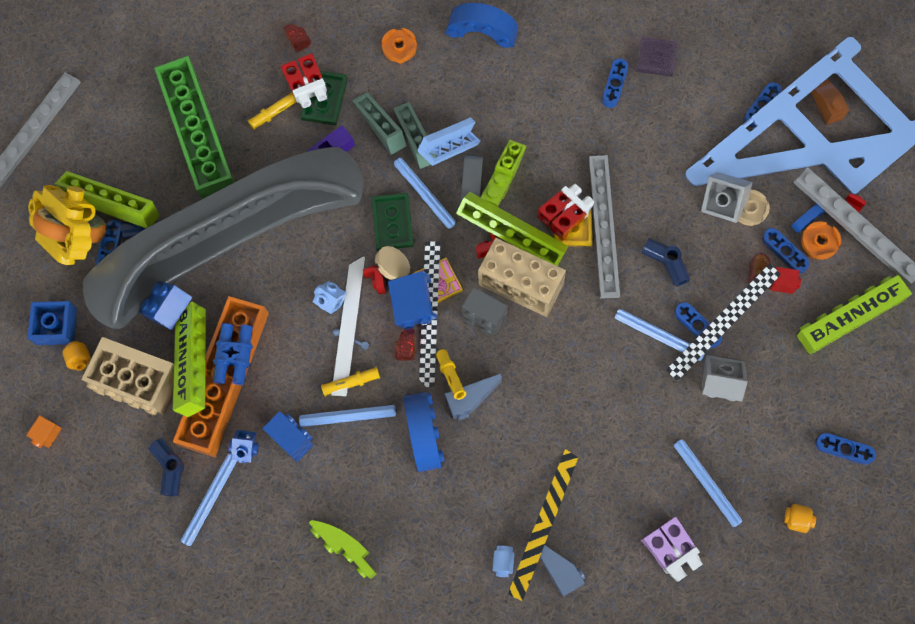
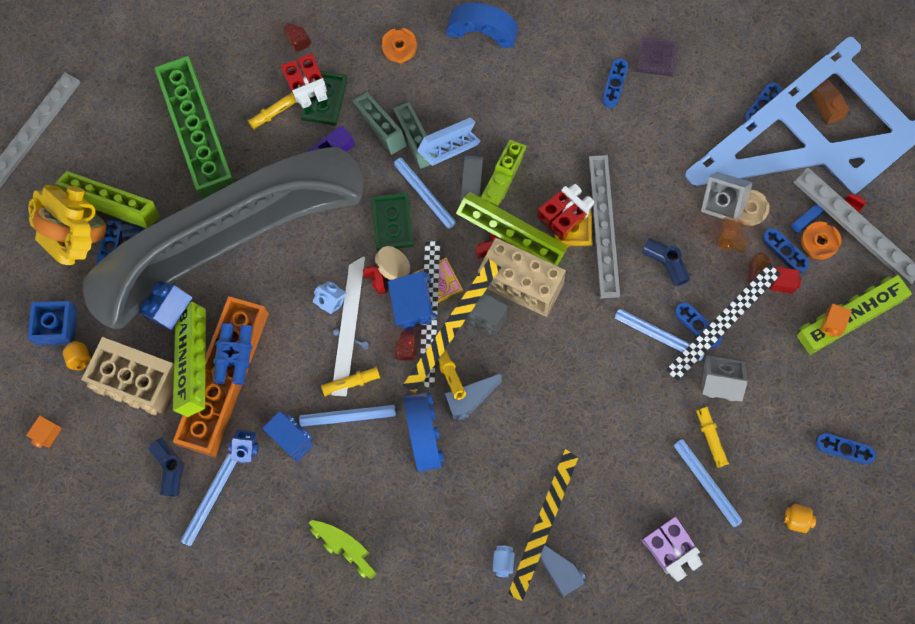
none -> sticker [402,259,501,393]
none -> yellow pin [696,407,729,468]
none -> clear orange brick [715,218,748,252]
none -> orange brick [820,303,852,337]

